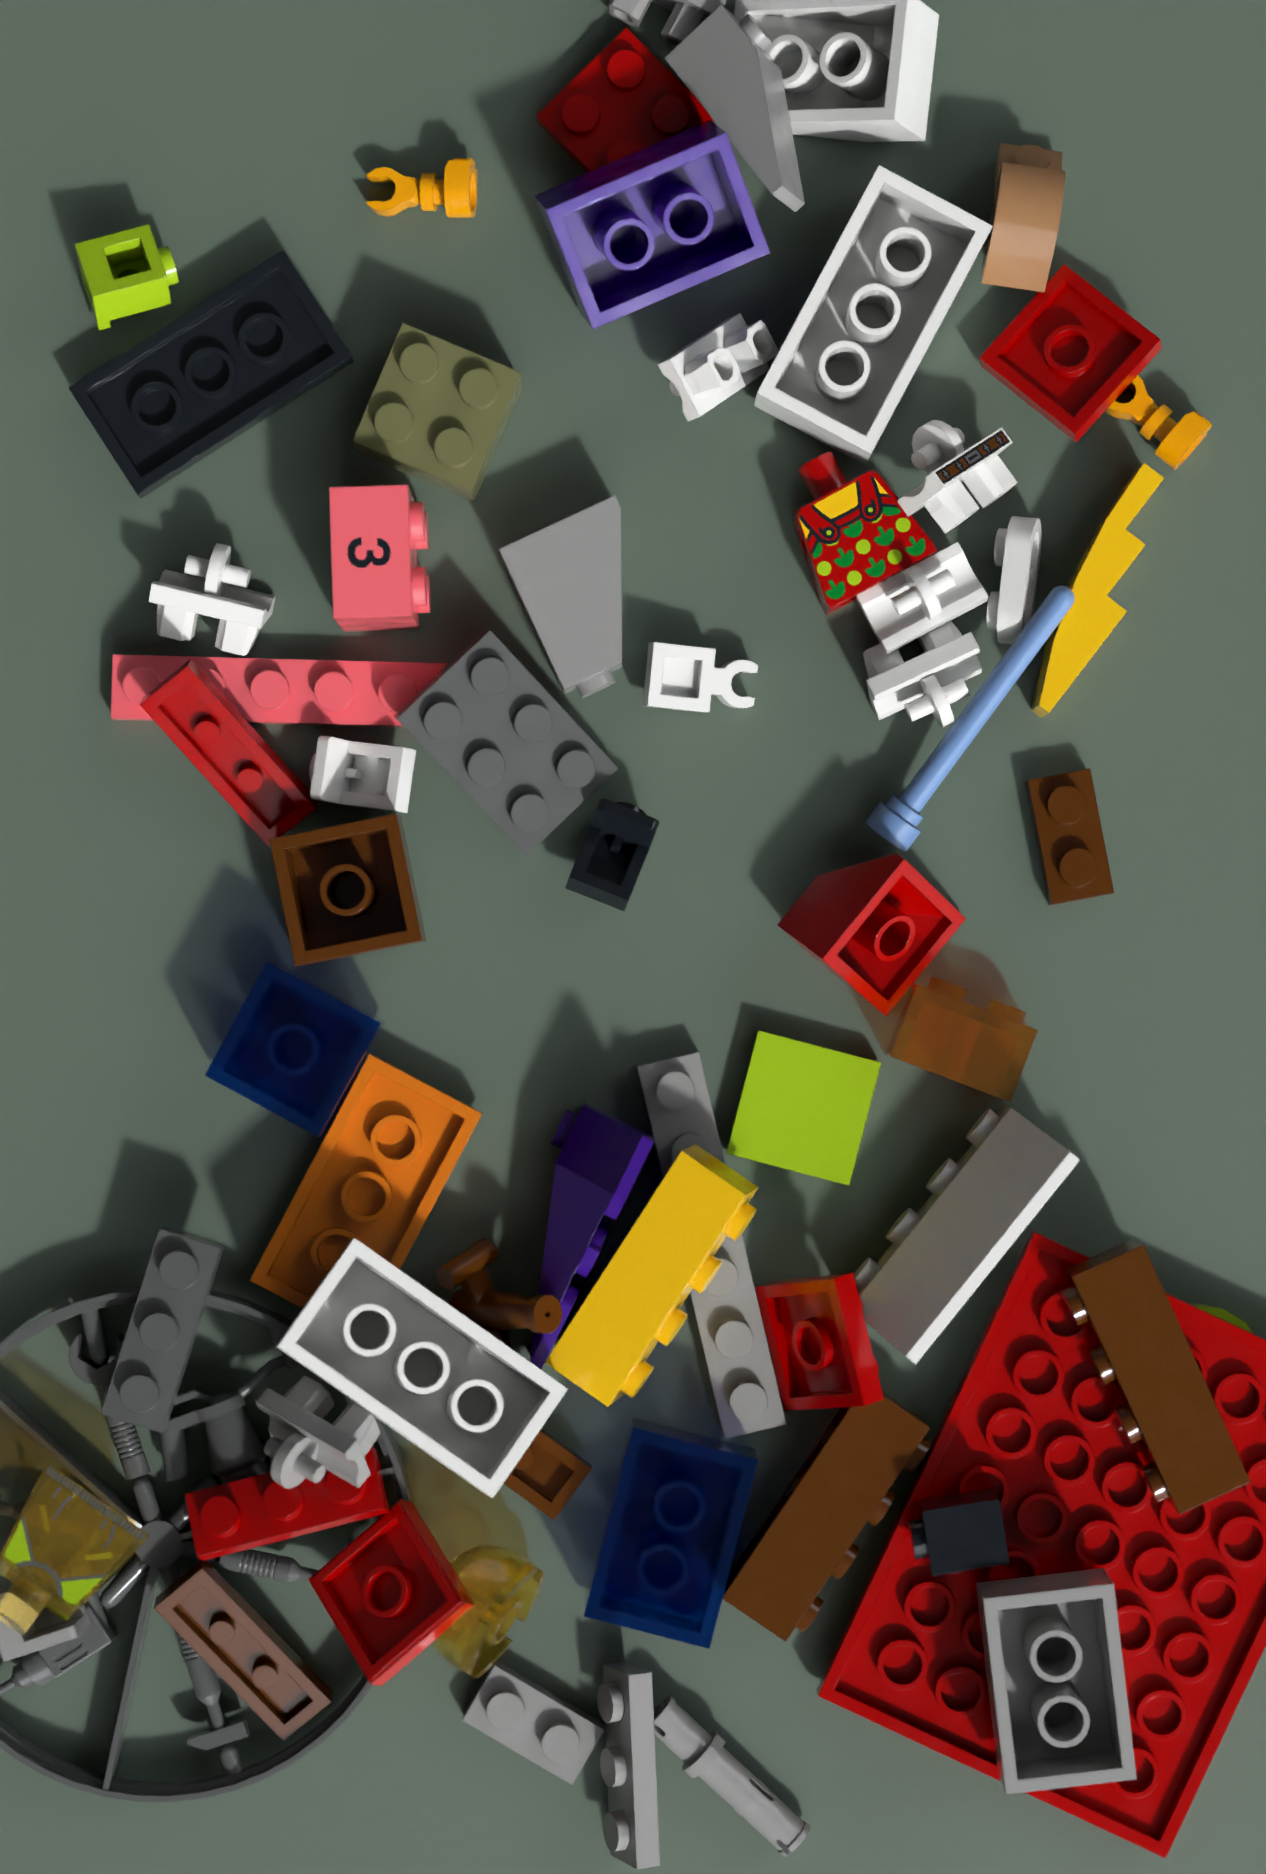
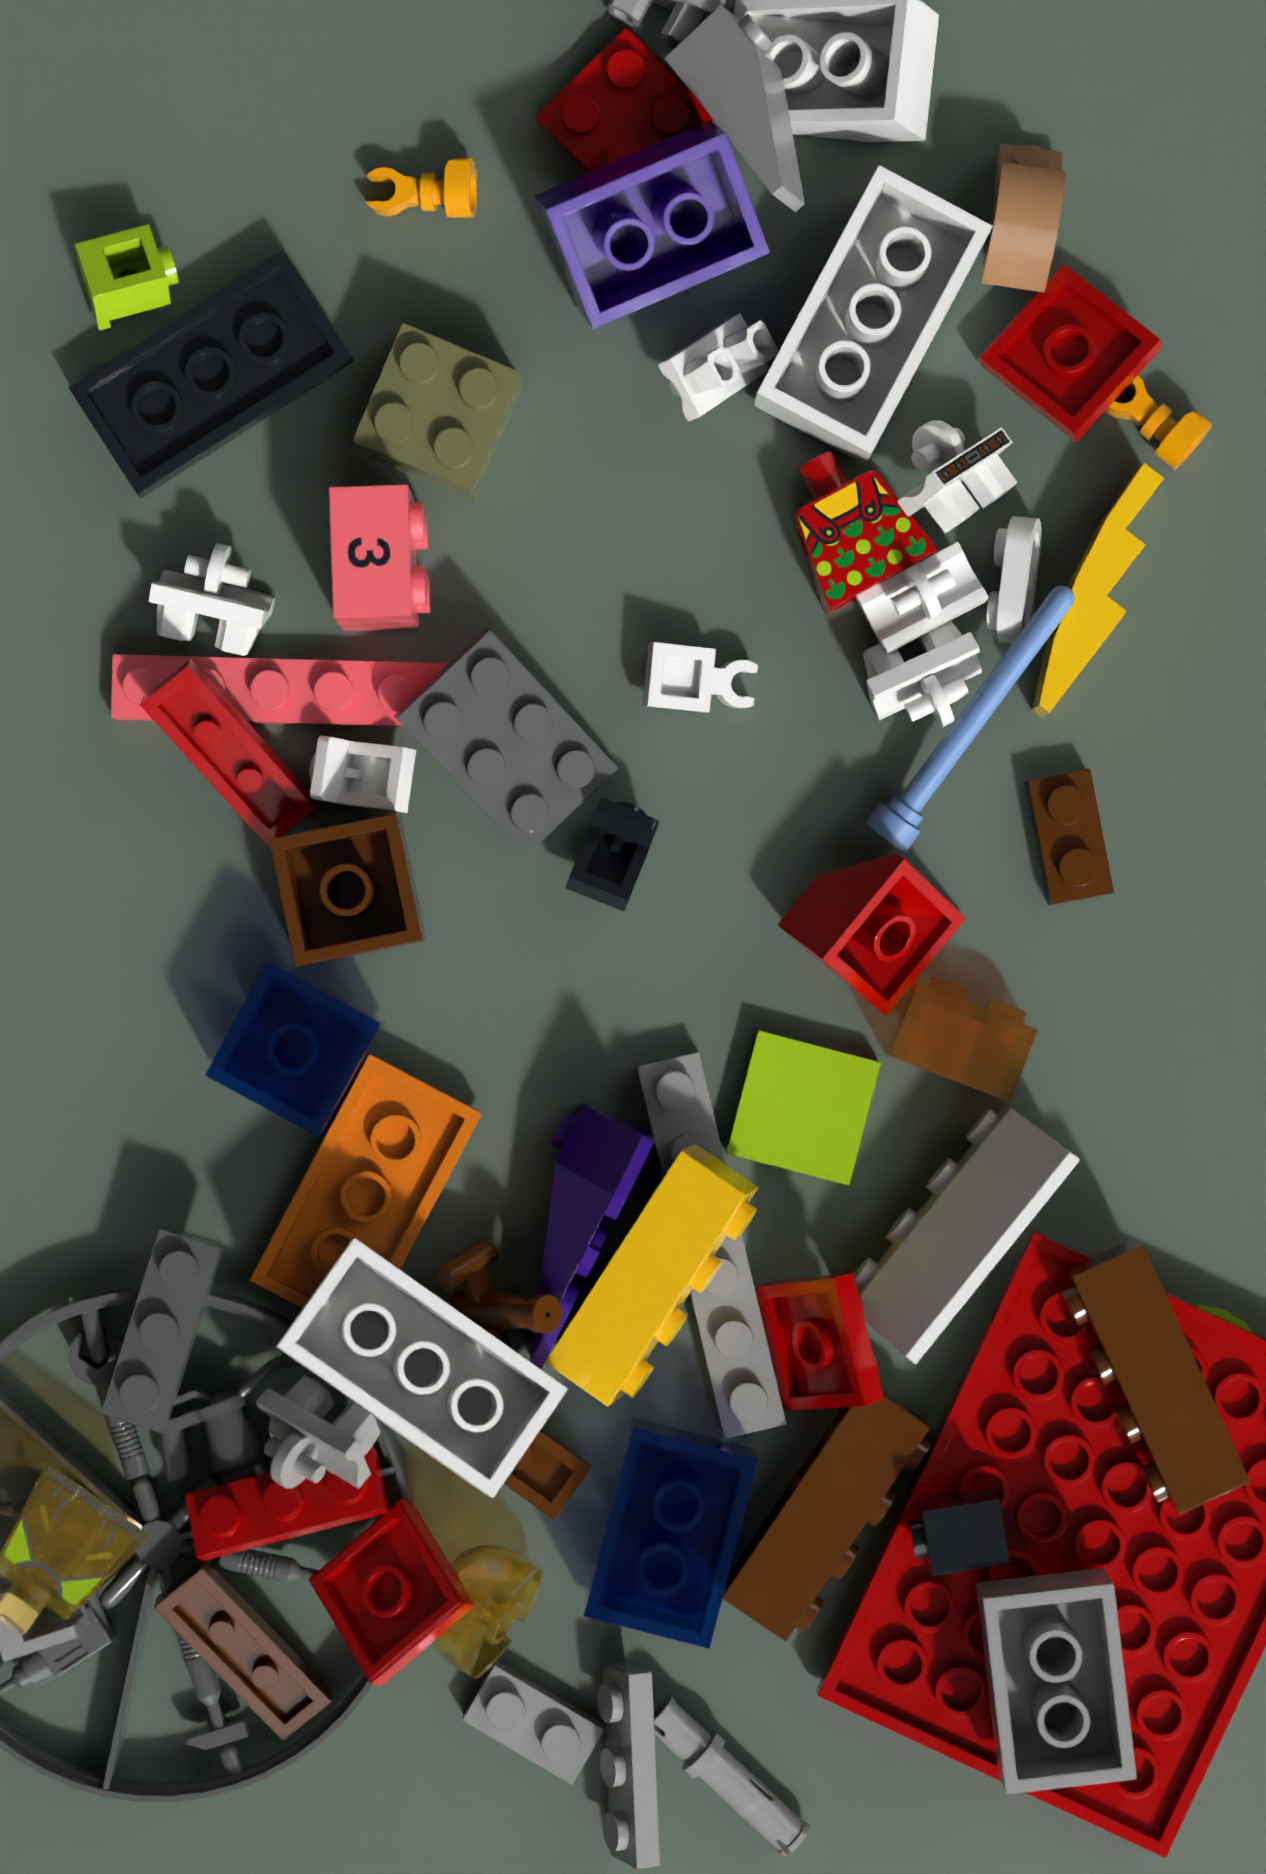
light grey slope [499,495,622,698] -> none

